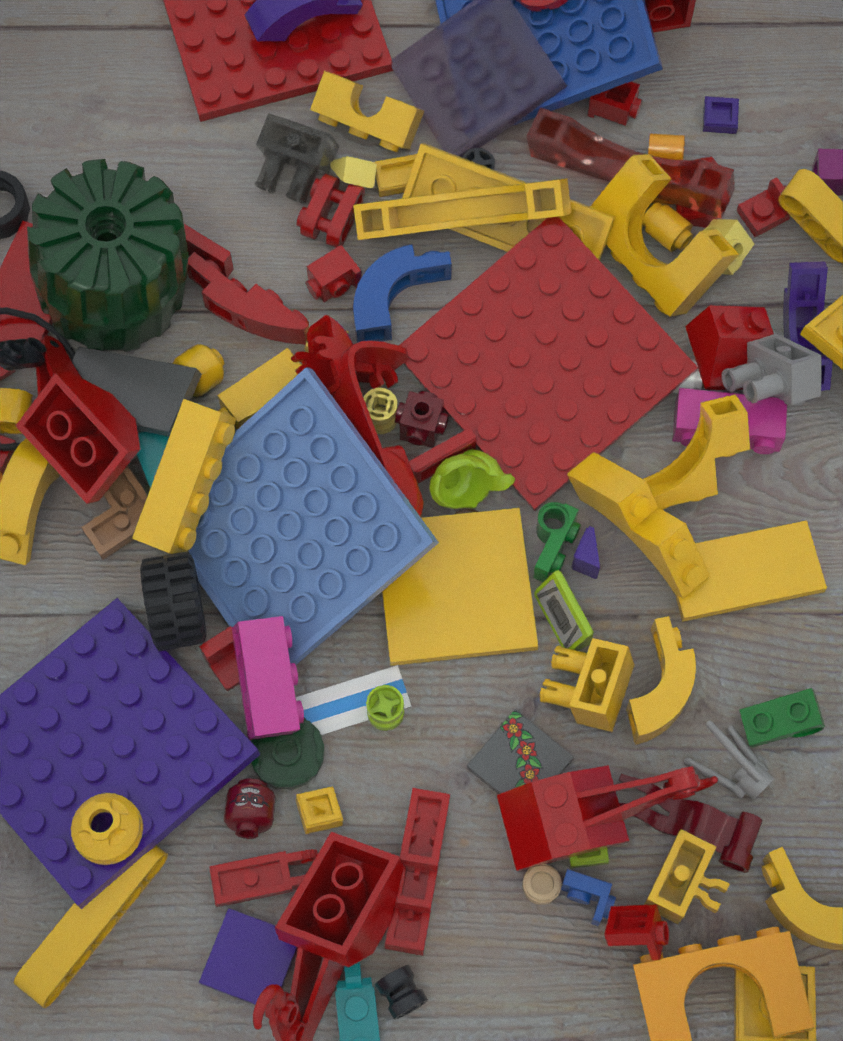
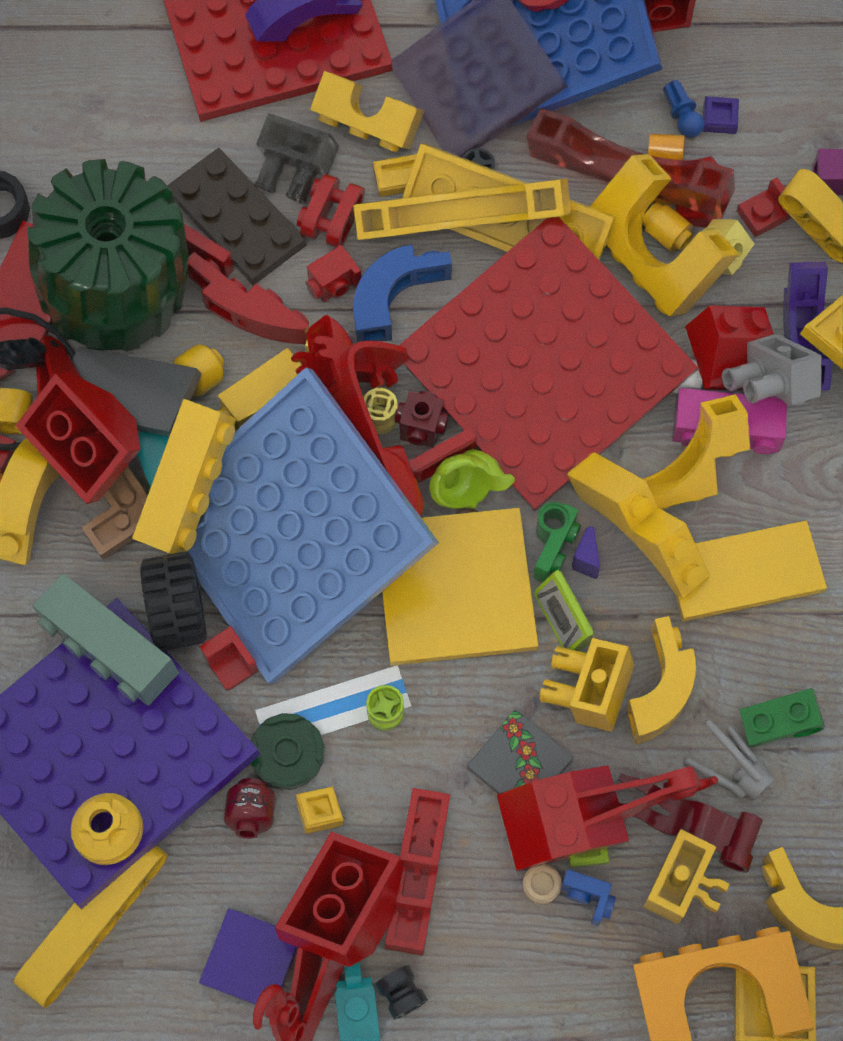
red hinge [209,849,318,907] -> none
dark pink brick [232,616,304,740] -> none
light yellow slope [330,156,377,188] -> none
red brick [588,81,643,126] -> none
red bracket [604,904,669,960] -> none
none -> sand green brick [32,573,179,706]
none -> dark brown plate [167,147,307,286]
none -> blue axle [663,80,704,138]

